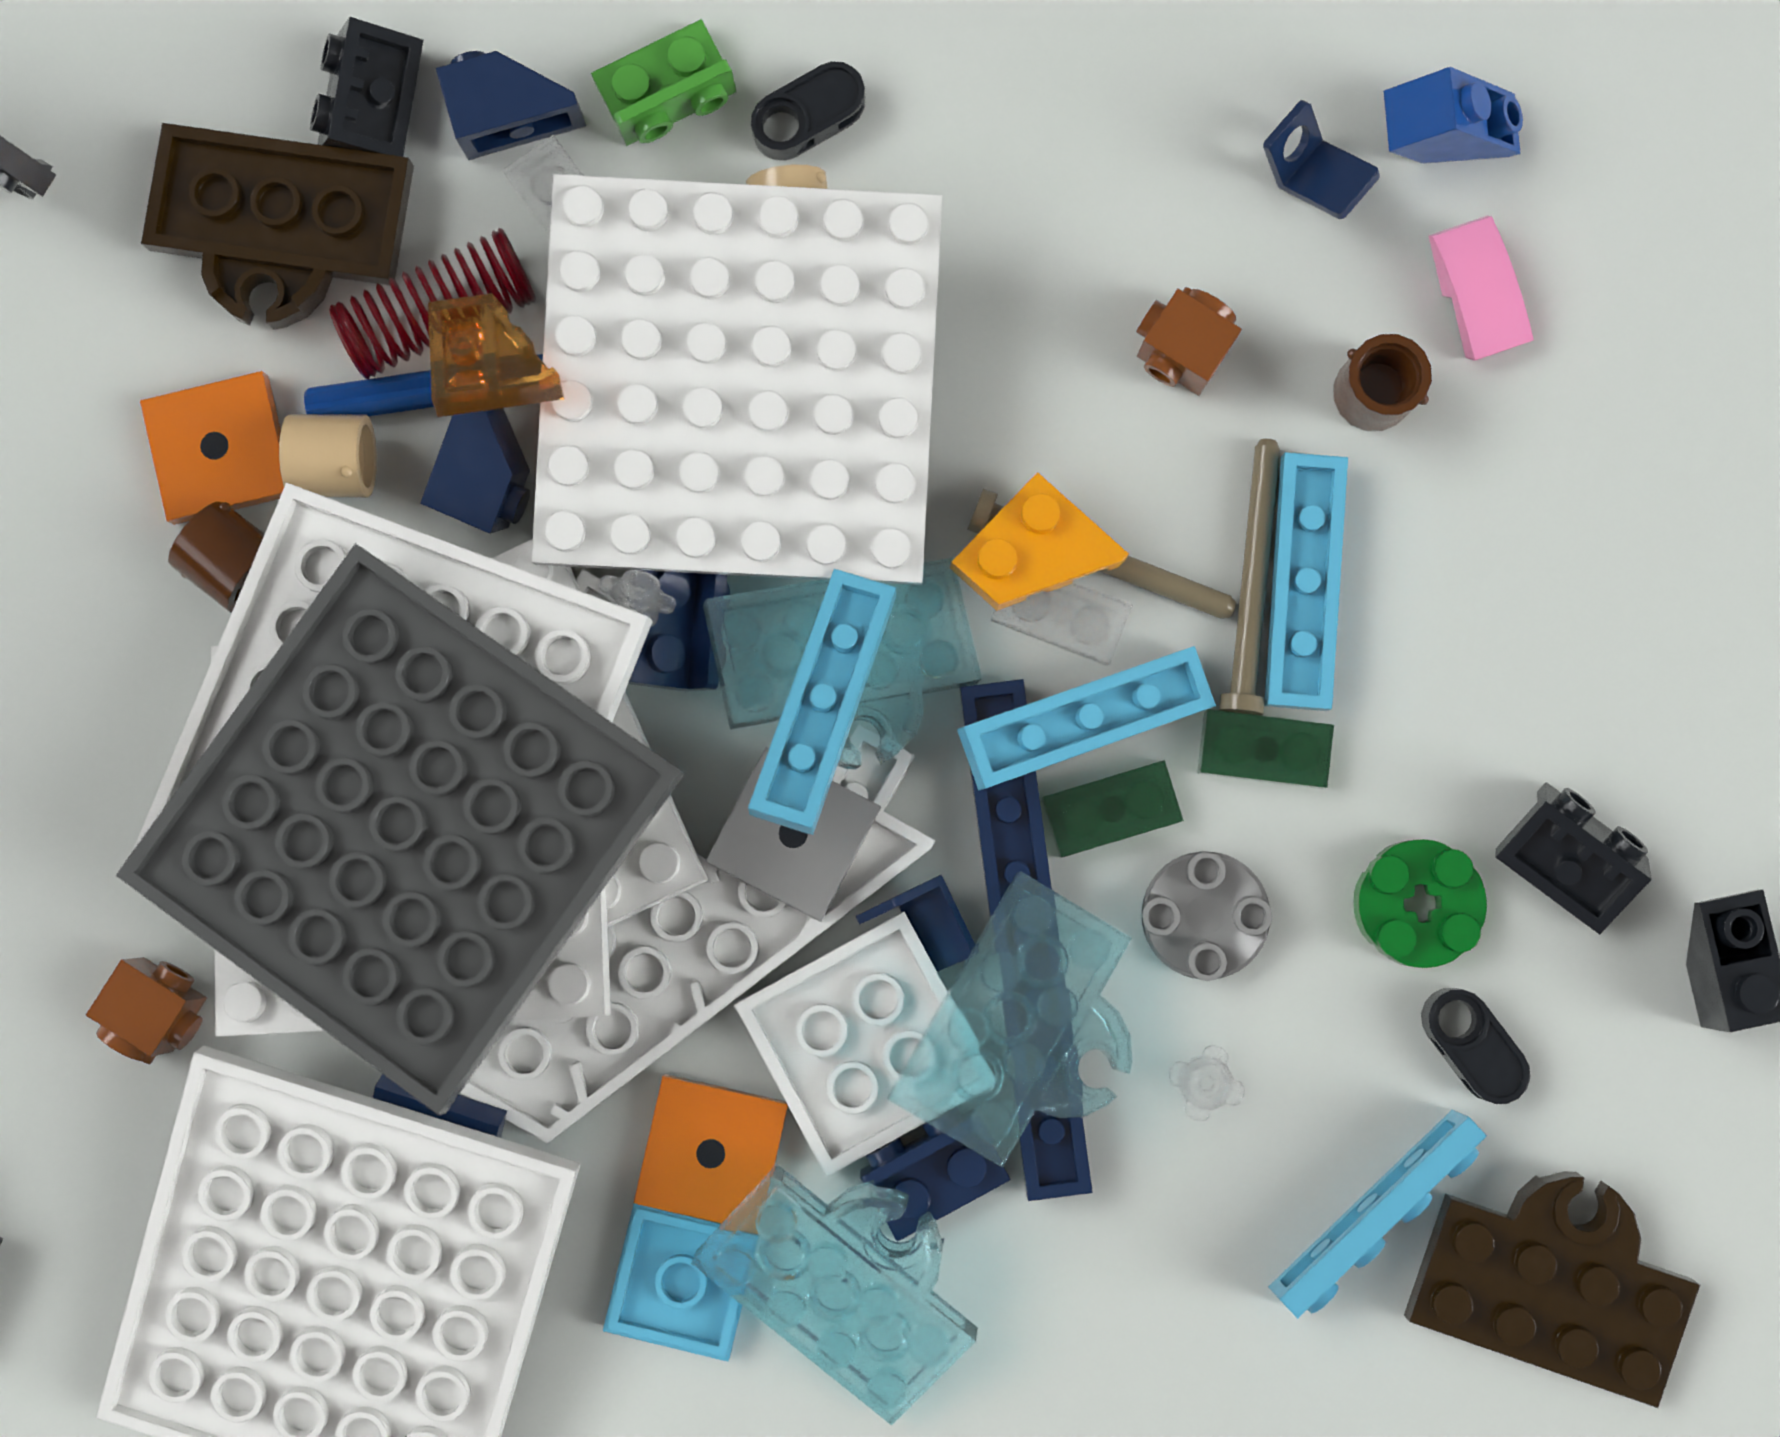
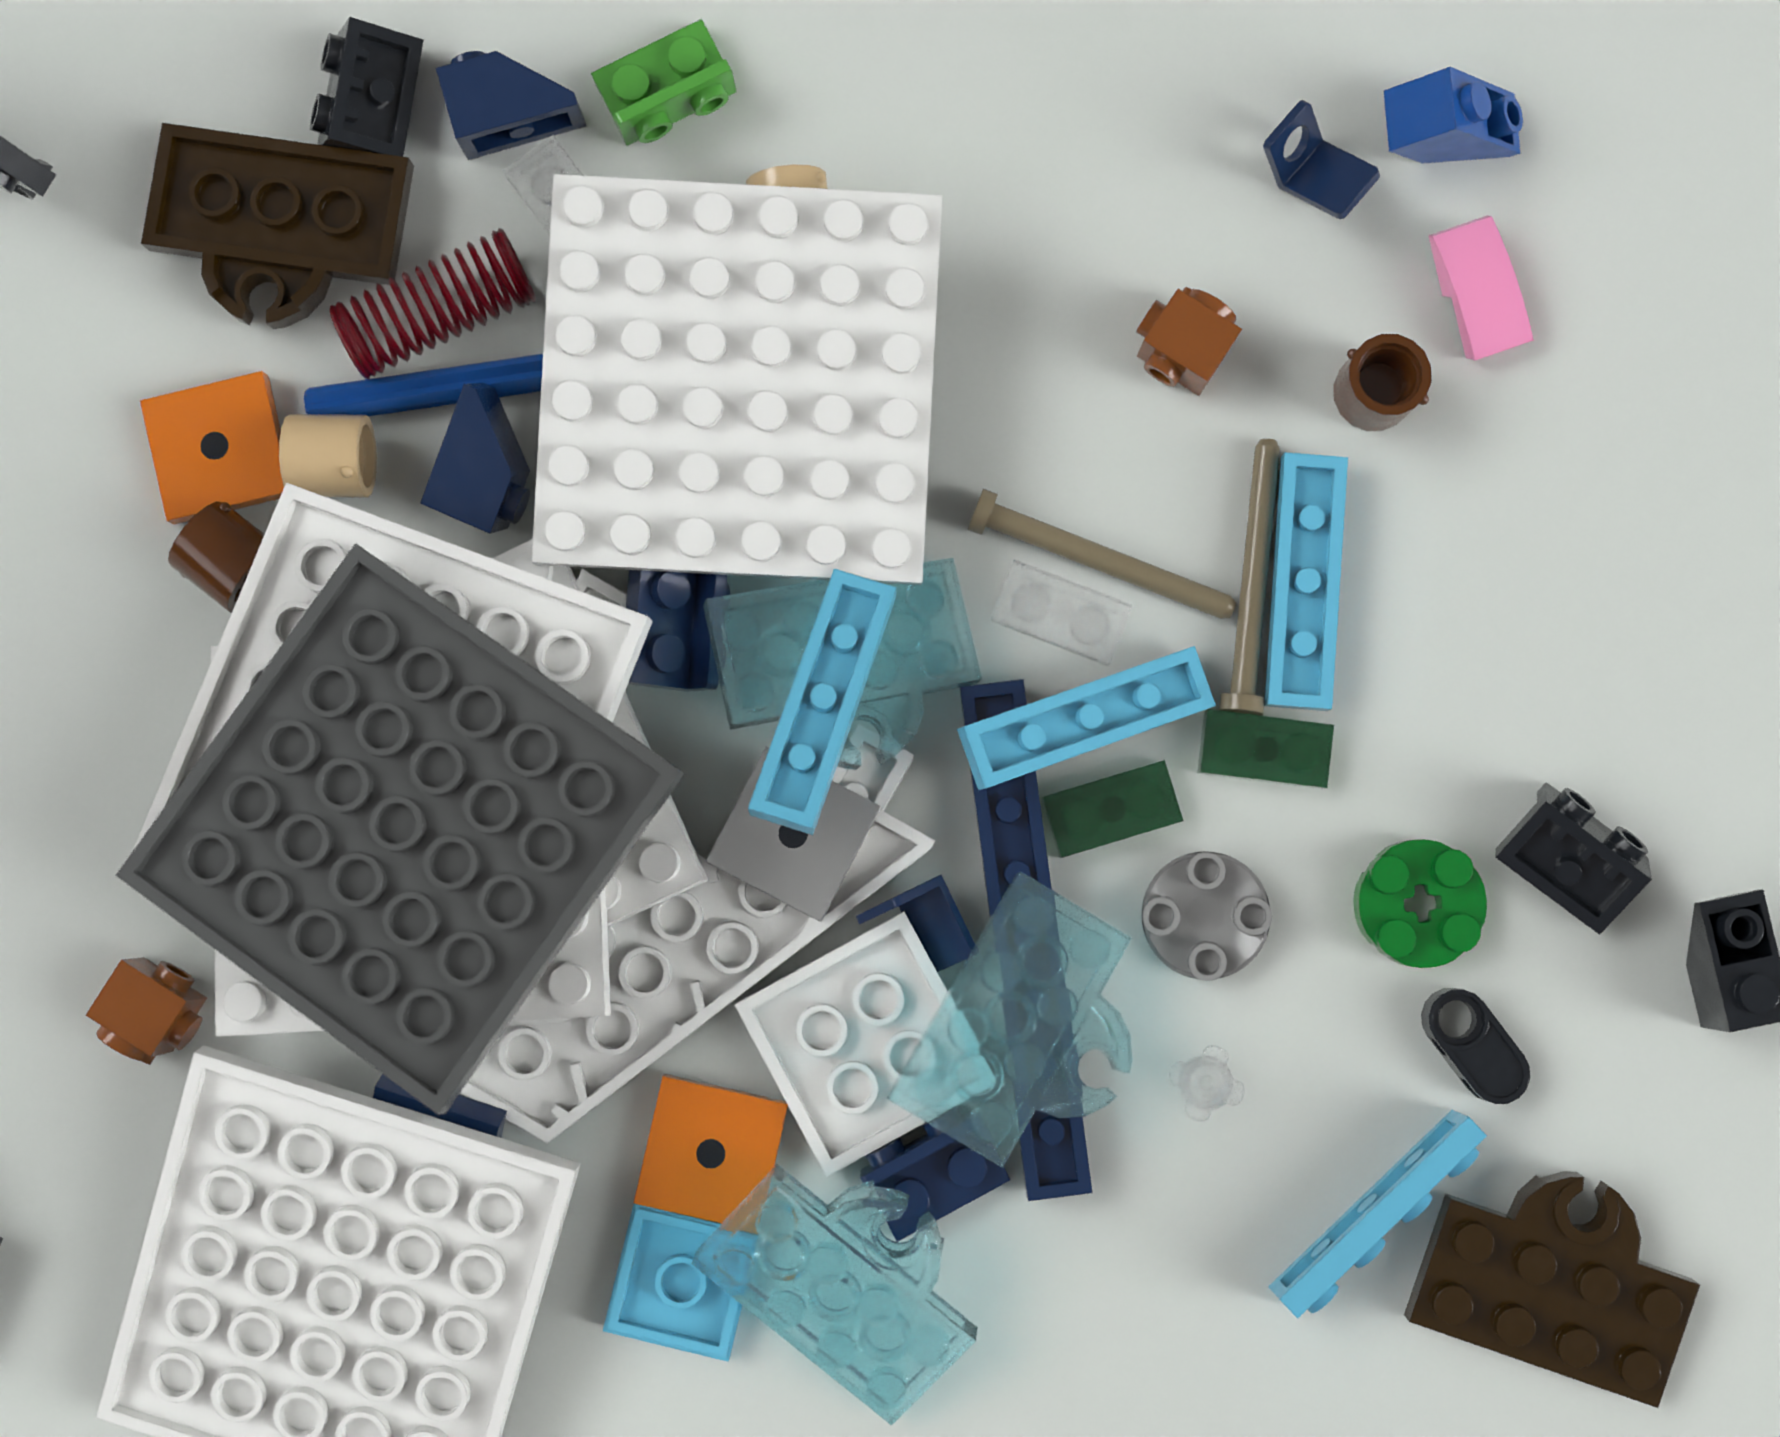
clear orange wing [428,293,564,417] -> none
clear plate [599,570,676,627] -> none
black piece [751,61,865,161] -> none
light orange wing [950,472,1129,611] -> none

